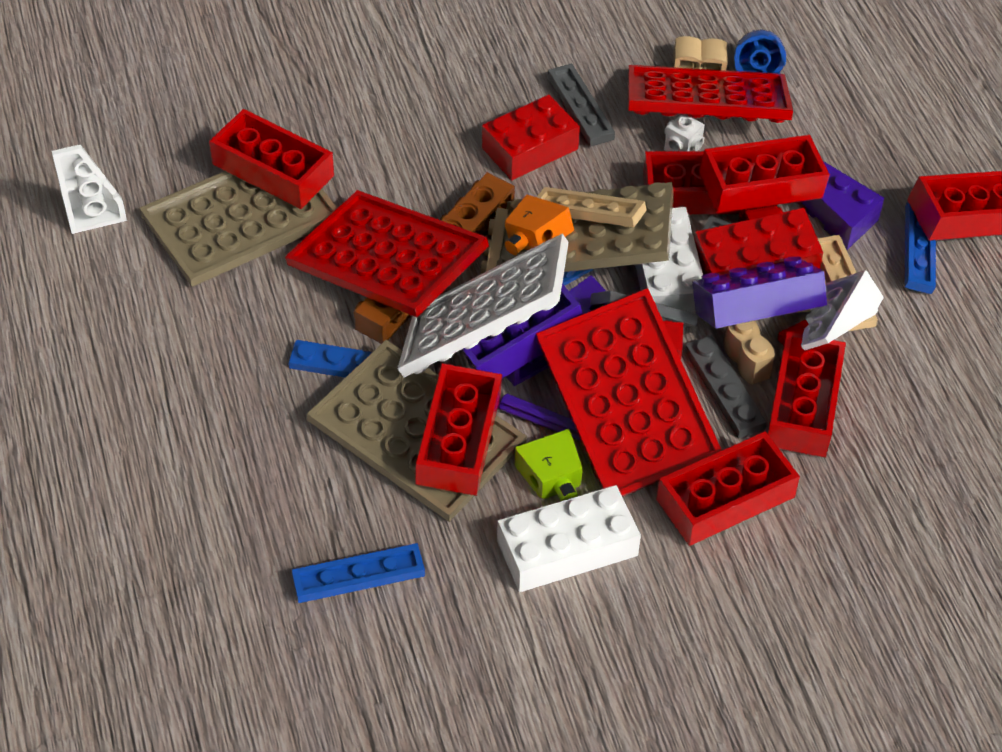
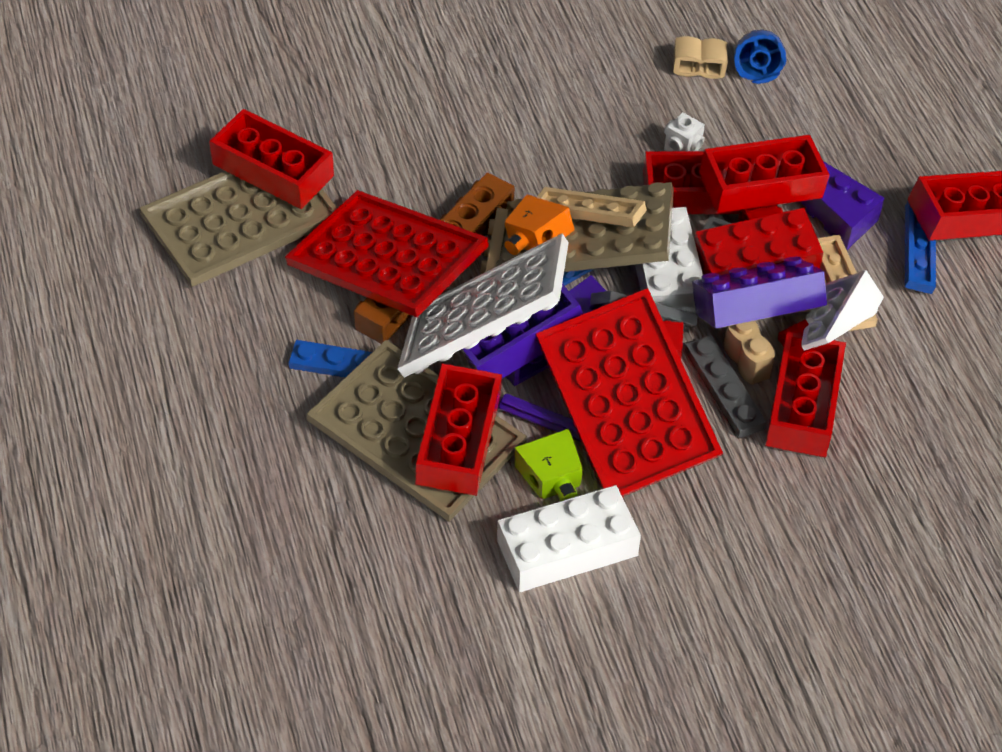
white wedge [52,144,127,234] -> none
blue plate [292,543,425,603] -> none
red brick [482,95,580,181] -> none
dark grey plate [548,63,615,147] -> none
red plate [628,65,793,123] -> none
red brick [656,431,800,546] -> none

